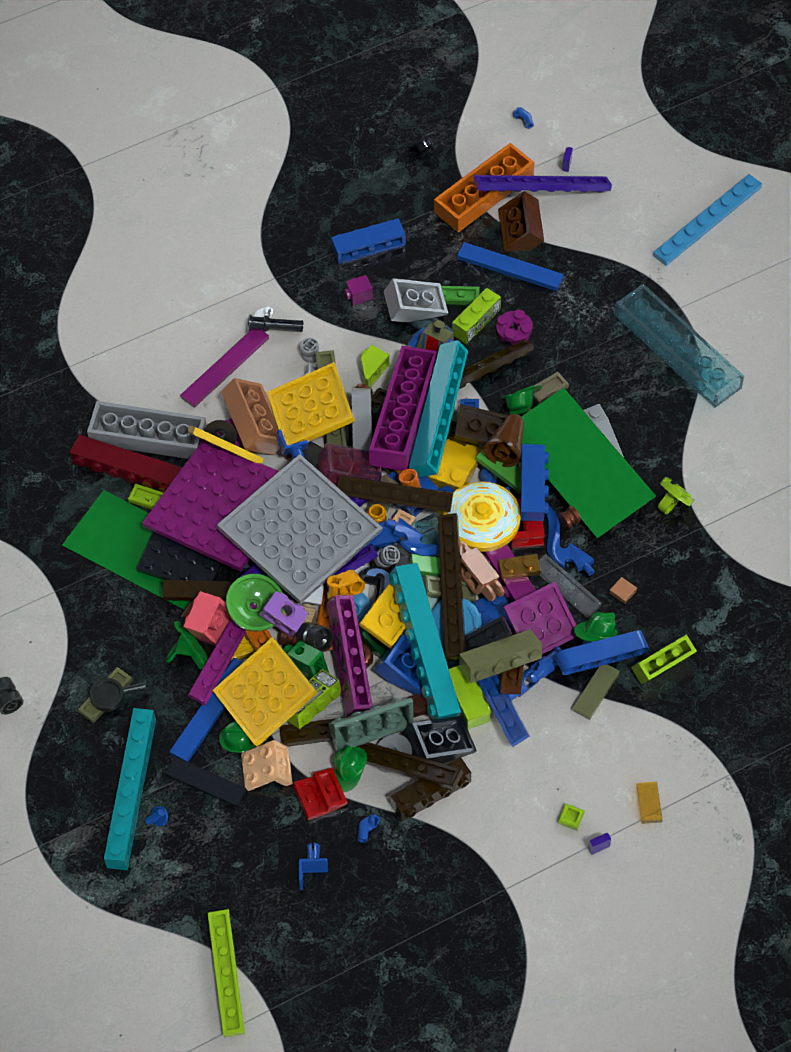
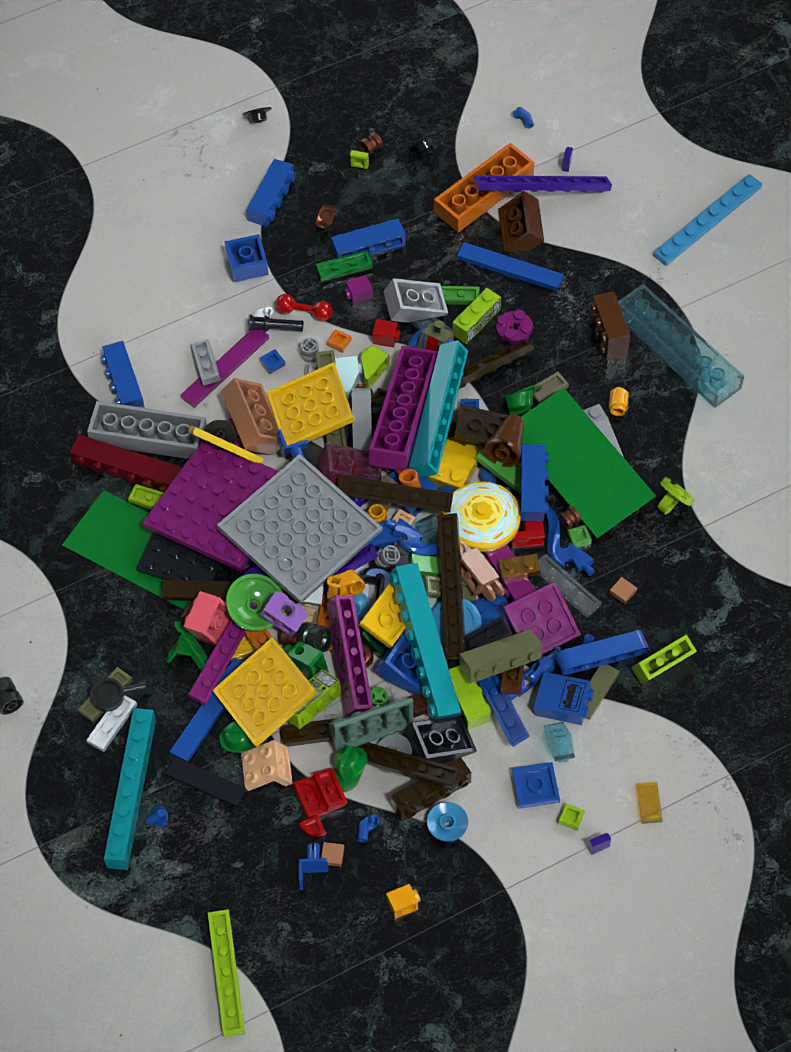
green piece [574,612,618,642] -> none
none -> white tile [86,695,137,752]
none -> blue brick [101,341,145,408]
none -> light grey tile [191,339,221,386]
none -> blue brick [224,234,269,282]
none -> black piece [242,107,272,123]
none -> blue brick [247,159,296,227]
none -> blue plate [260,349,285,374]
none -> red piece [275,294,332,321]
none -> red tile [299,815,326,837]
none -> copper hair [315,205,336,230]
none -> green plate [316,251,373,282]
none -> nougat tile [321,842,345,867]
none -> orange tile [327,329,352,353]
none -> light aqua slope [335,356,363,403]
none -> lime tile [350,150,369,169]
none -> copper wheel [359,132,383,156]
none -> bright green wheel [370,687,389,706]
none -> red brick [373,319,401,348]
none -> light orange brick [386,884,420,919]
none -> dark azure dish [427,802,468,842]
none -> blue plate [512,762,560,809]
none -> blue brick [534,672,594,725]
none -> clear light blue slope [544,722,575,762]
none -> bright green tile [567,525,592,548]
none -> reddish brown brick [589,291,630,360]
none -> light orange brick [609,387,629,416]

